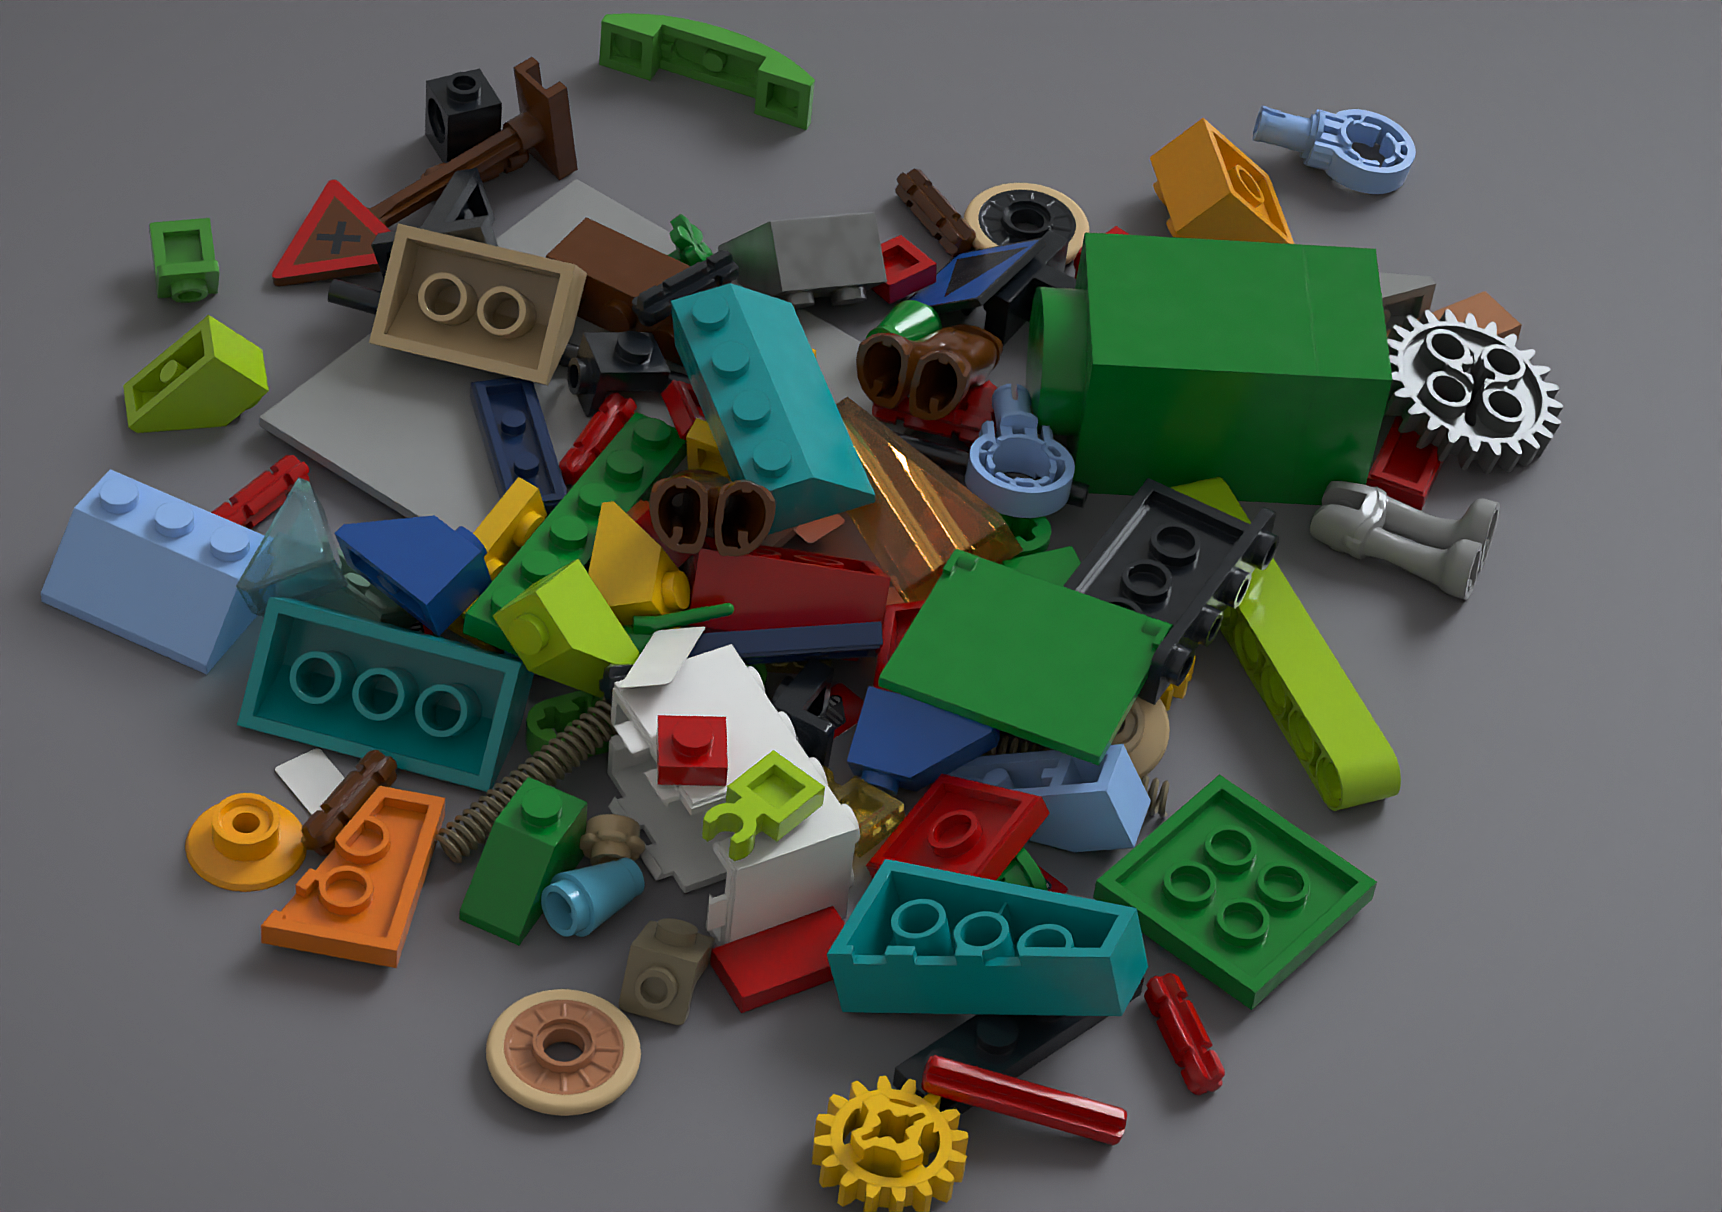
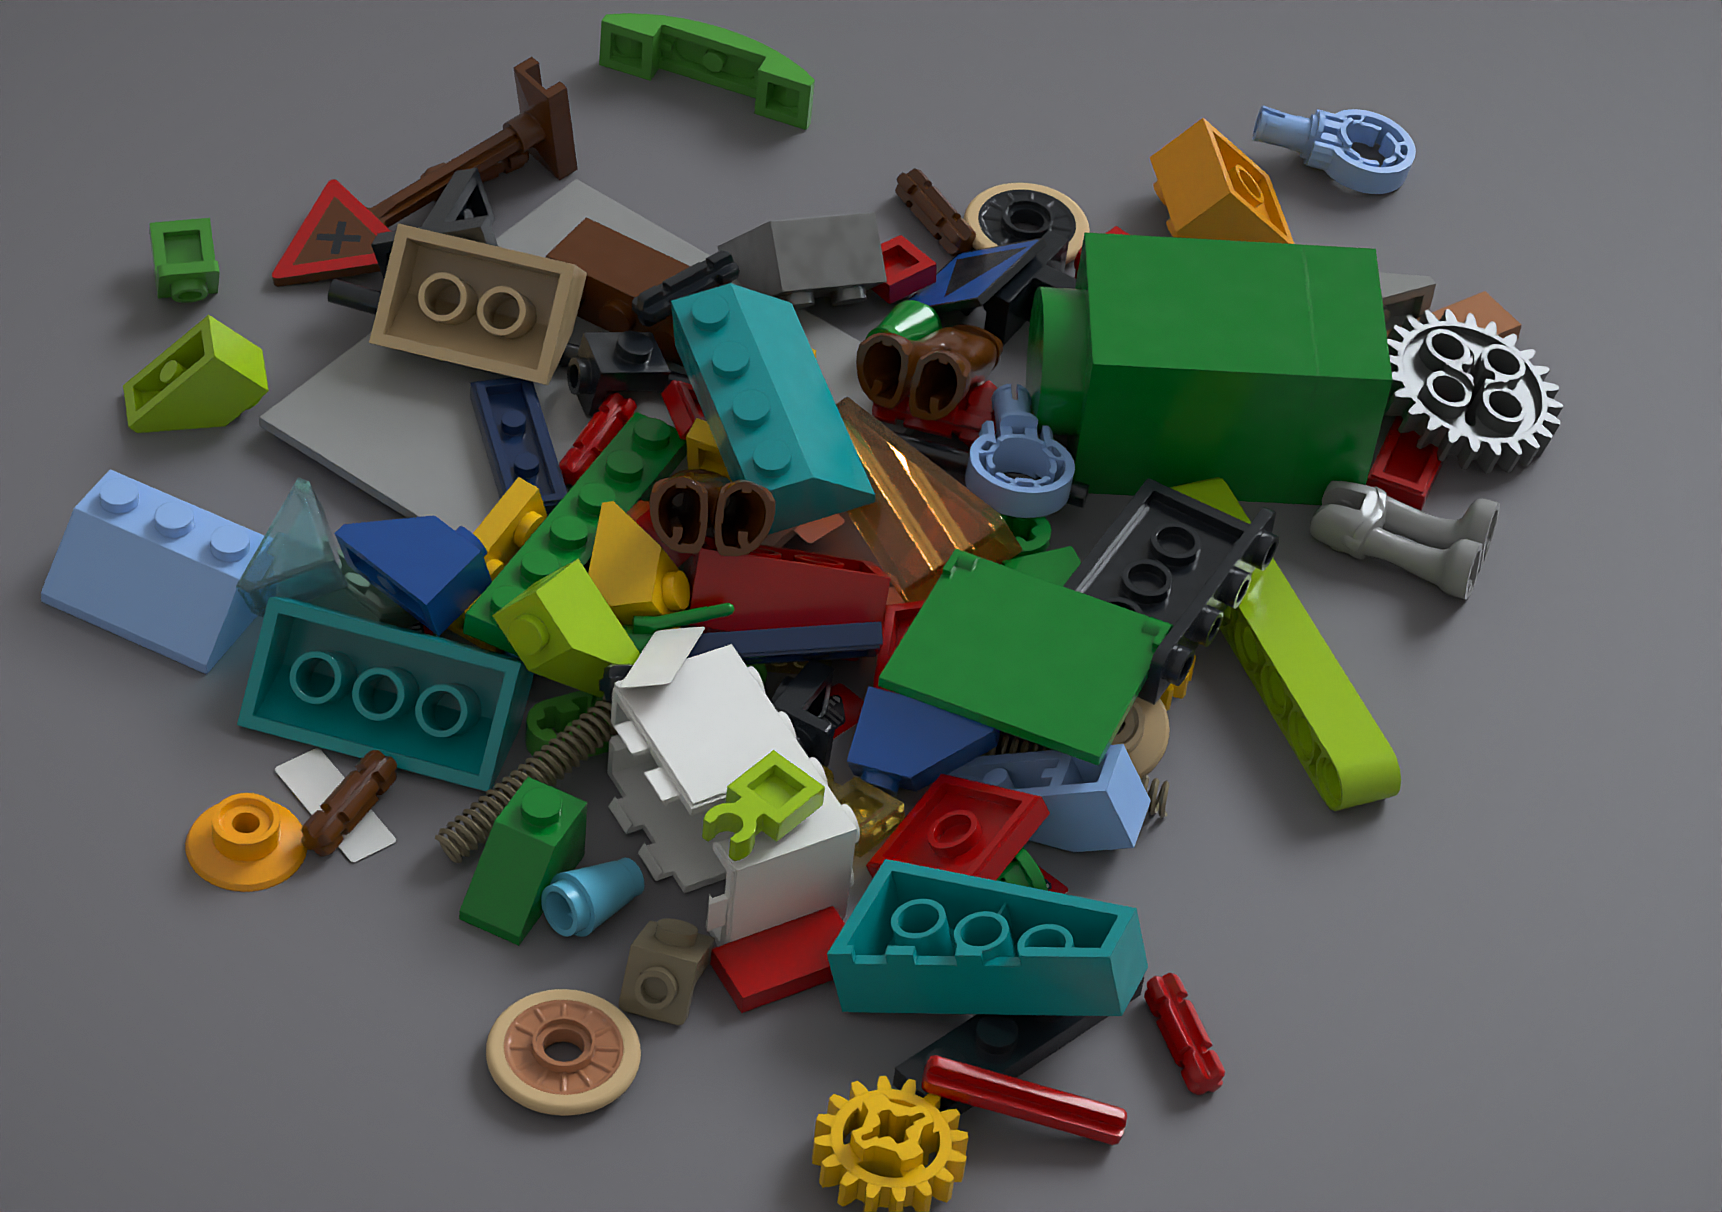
red axle [211,455,310,529] -> none
orange wing [261,786,446,968] -> none
black brick [425,68,502,163] -> none
tan plate [580,814,645,866] -> none
red plate [656,715,728,786] -> none
green plant [668,214,713,266] -> none
green plate [1093,774,1377,1010] -> none

